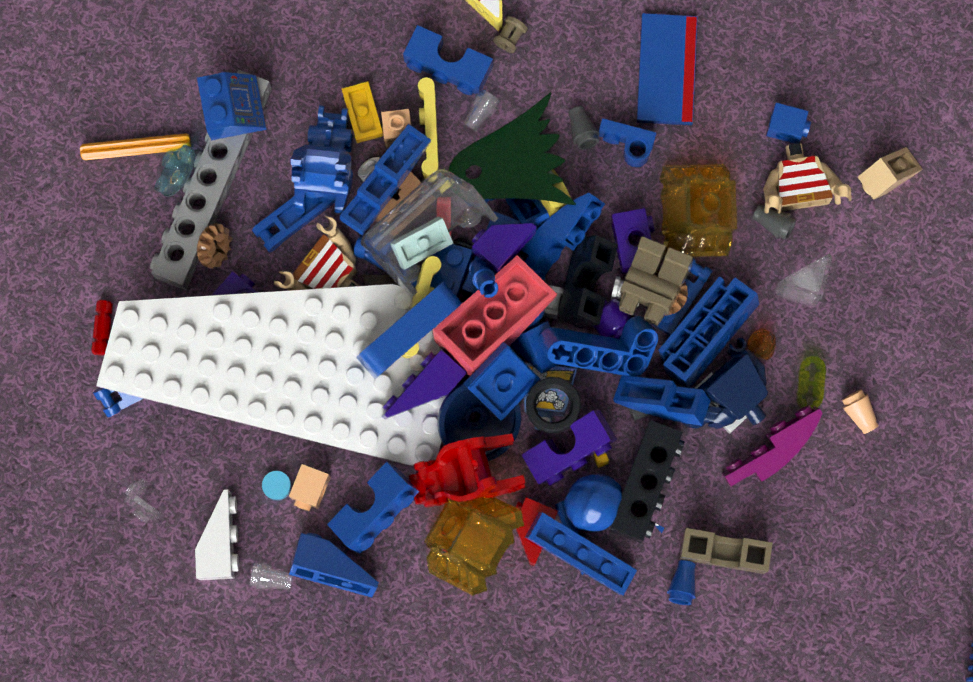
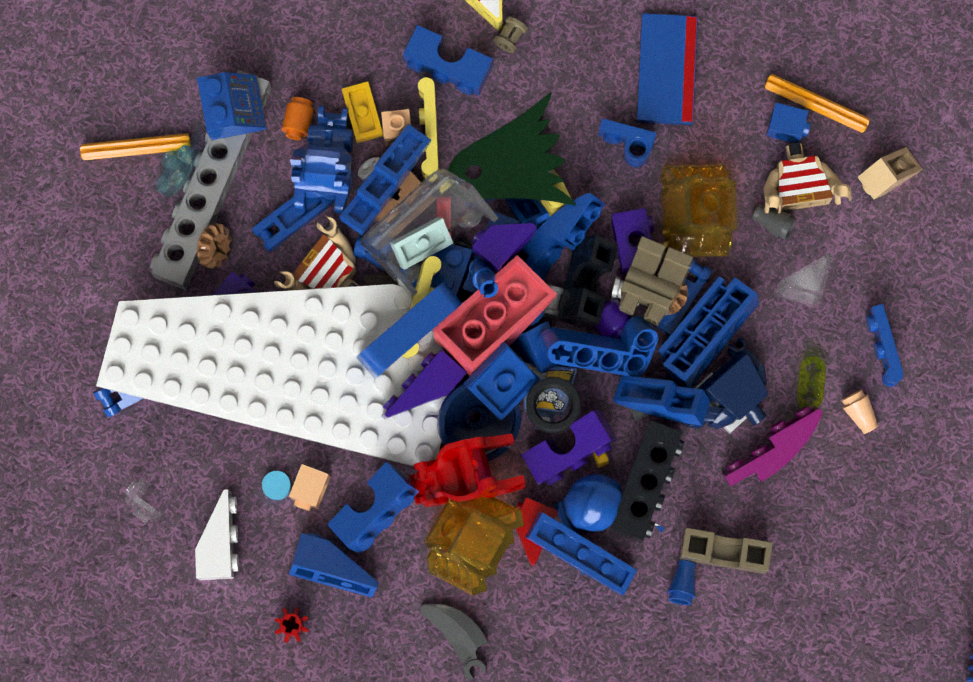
red axle [91,300,113,356] -> none
clear cone [249,561,293,590] -> none
clear cone [463,89,501,132] -> none
dark grey cone [568,106,599,150] -> none
clear orange tile [748,328,776,360] -> none
none -> red gear [274,607,310,643]
none -> orange brick [281,97,314,140]
none -> dark grey piece [420,604,488,681]
none -> light orange axle [765,74,870,133]
none -> blue plate [866,304,903,387]

